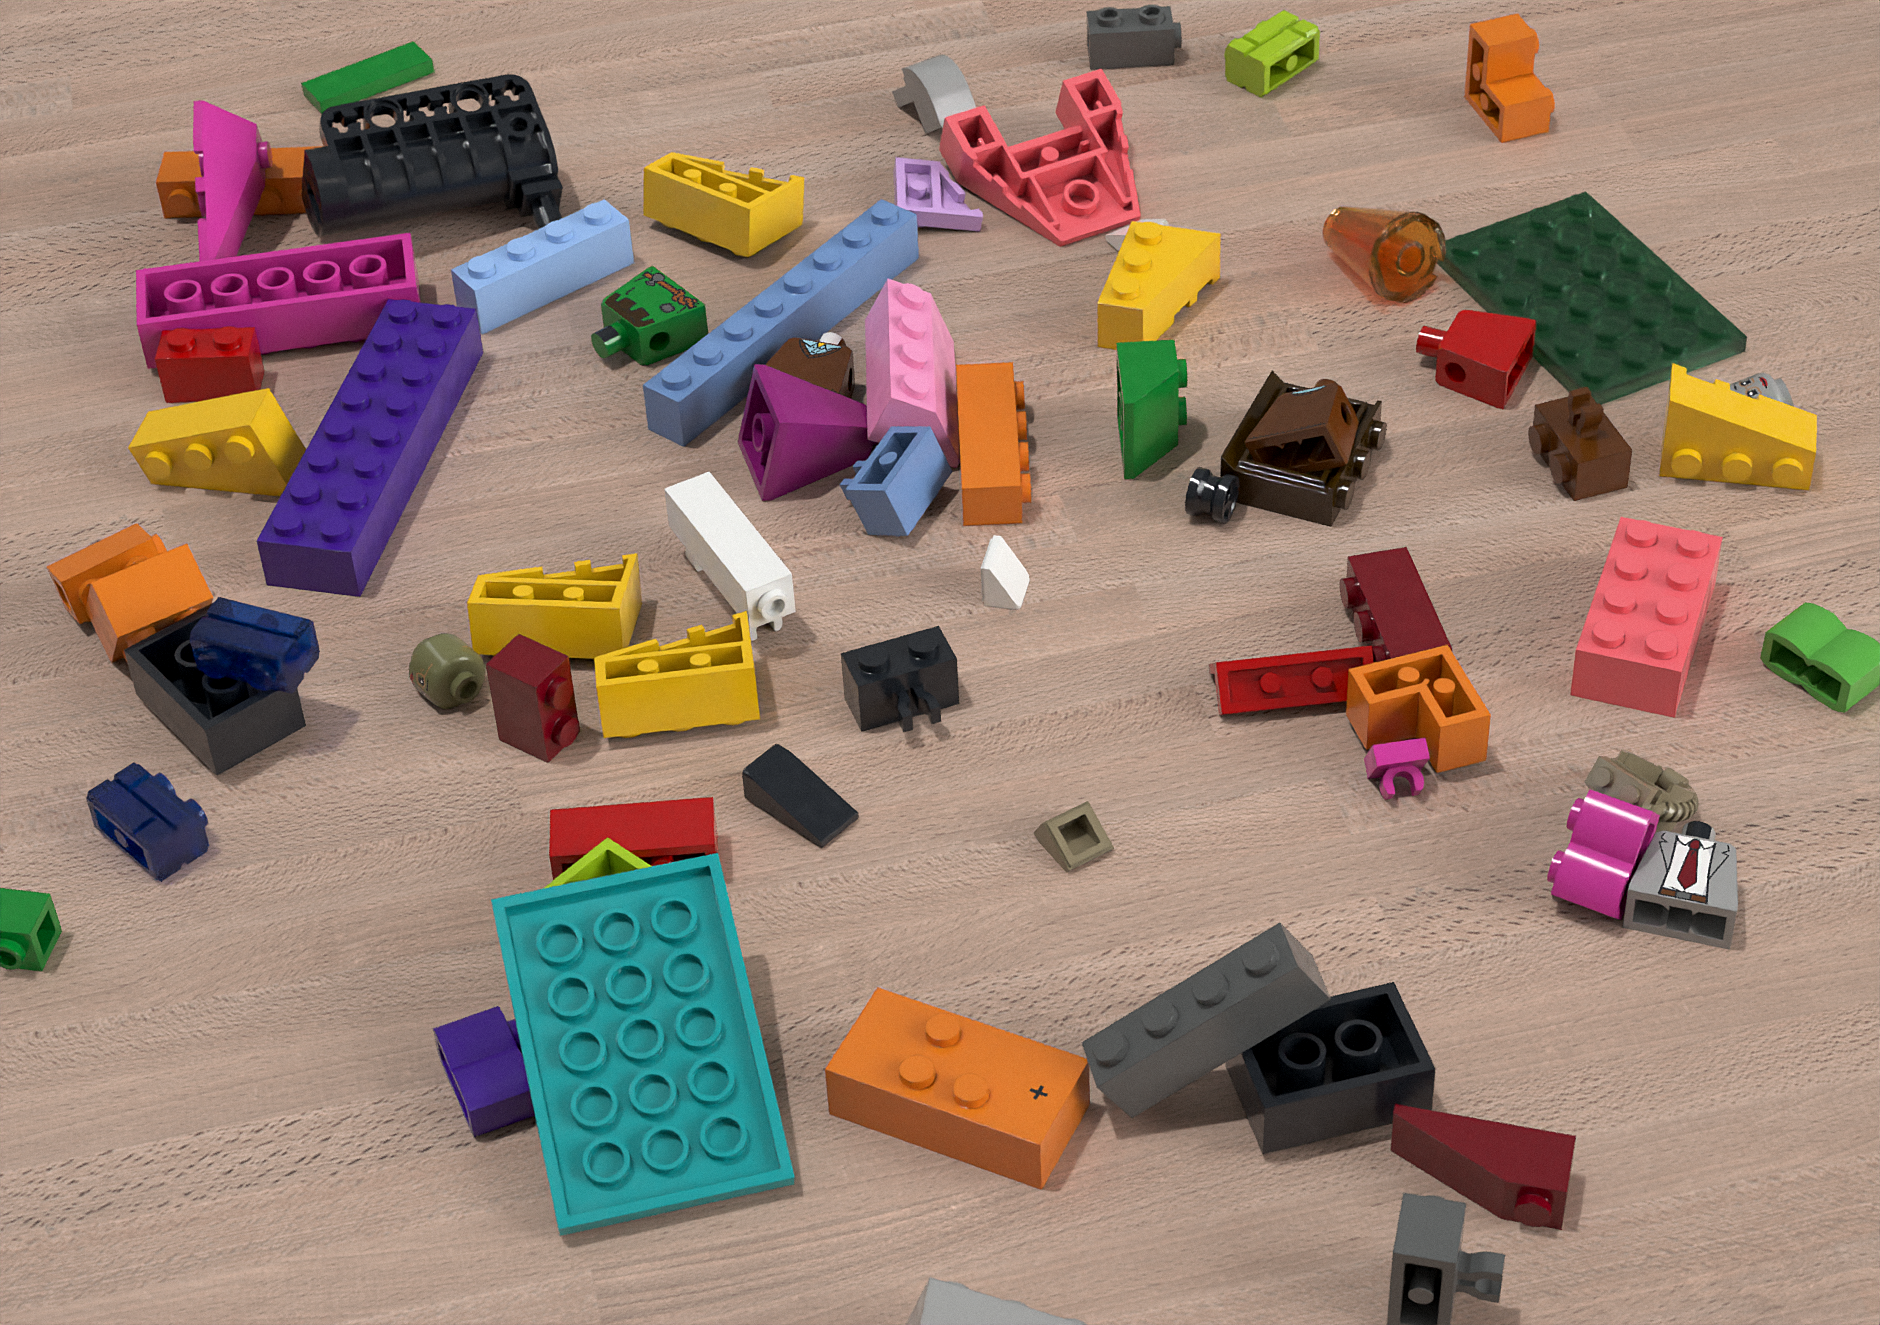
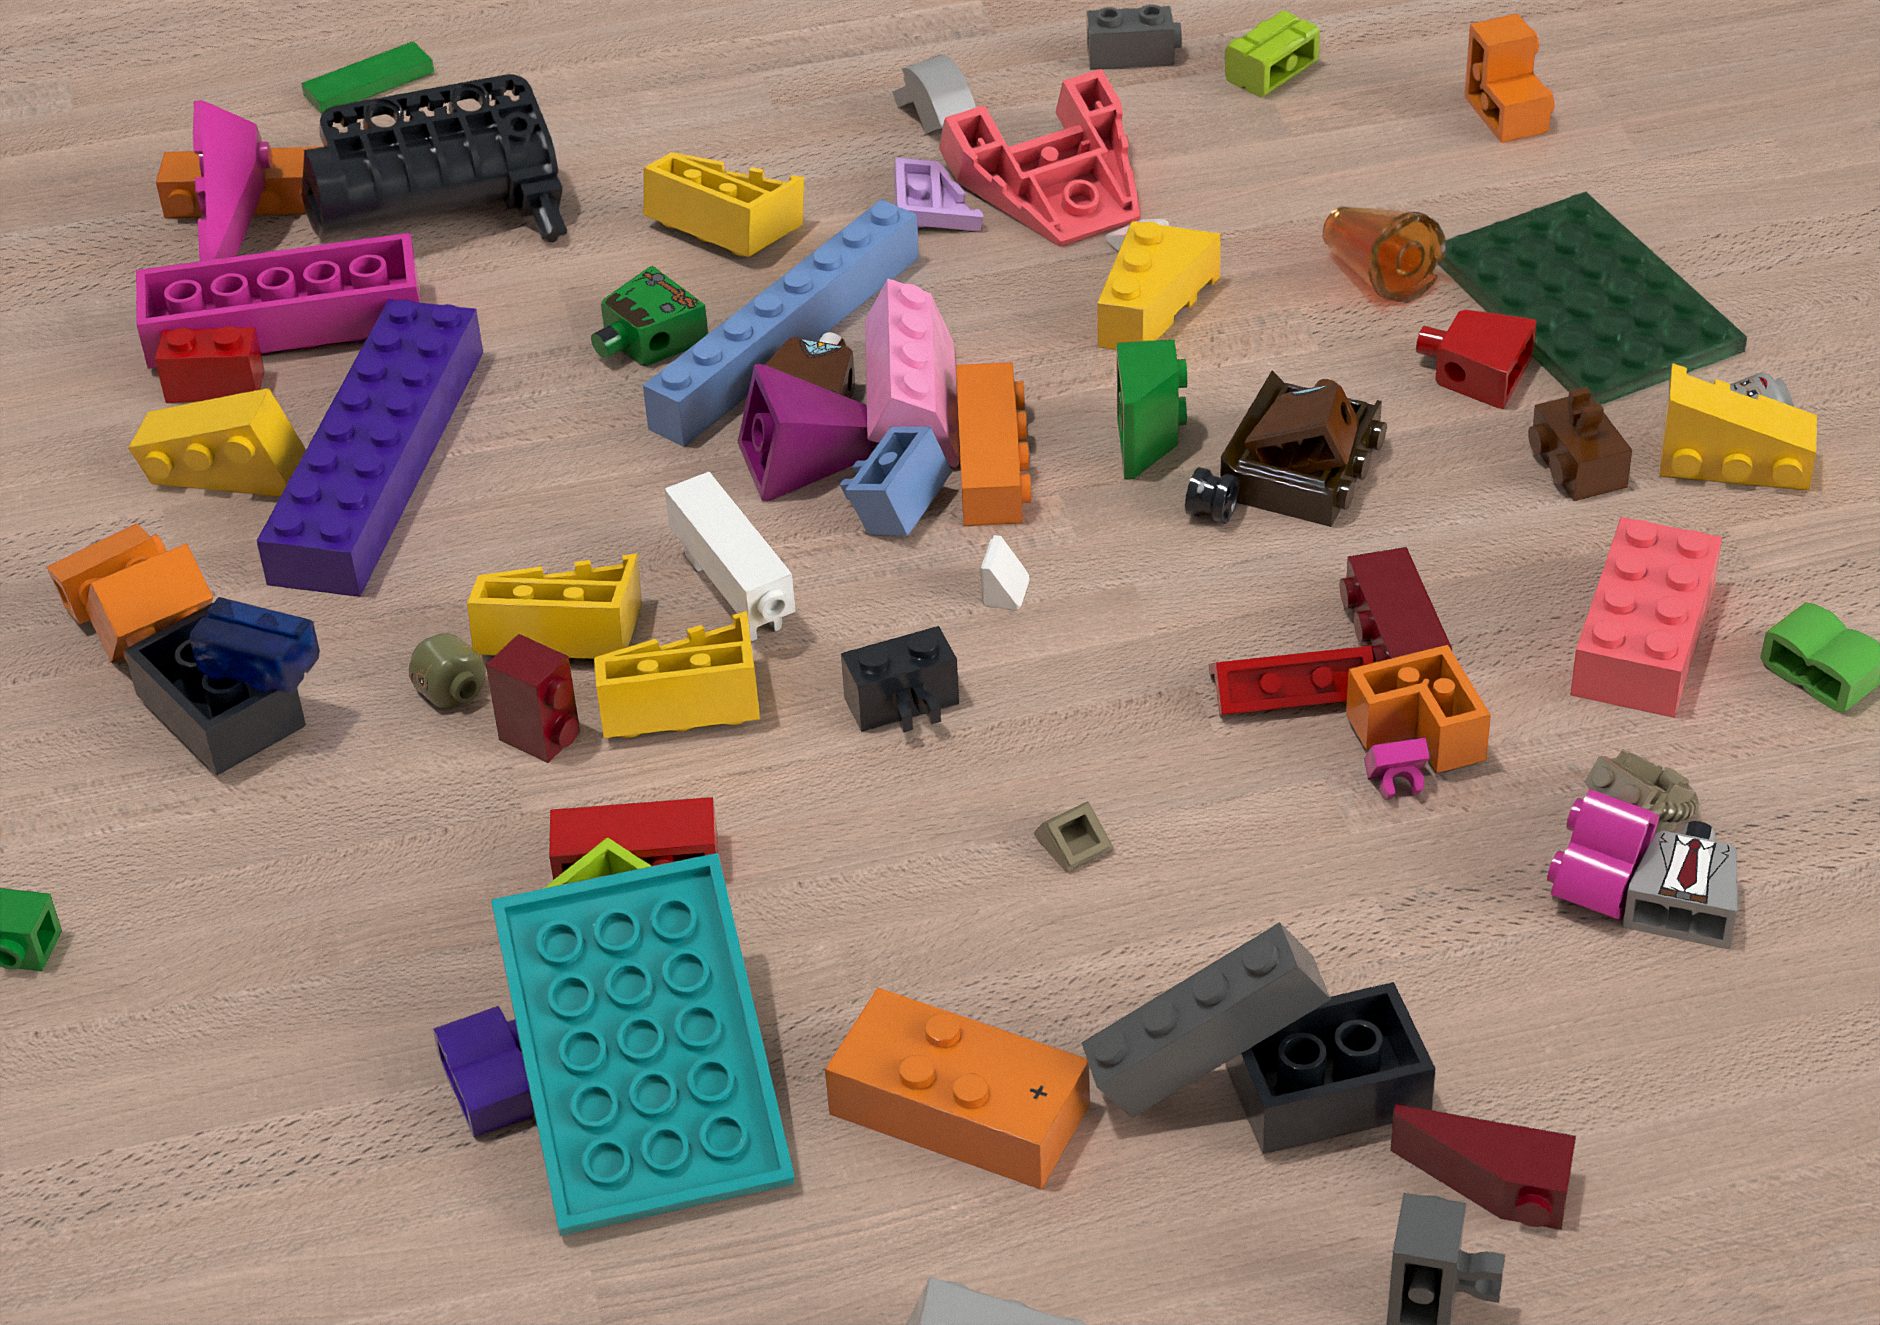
clear blue brick [86,762,209,882] -> none
light blue brick [451,200,634,334] -> none
black slope [742,744,859,848] -> none

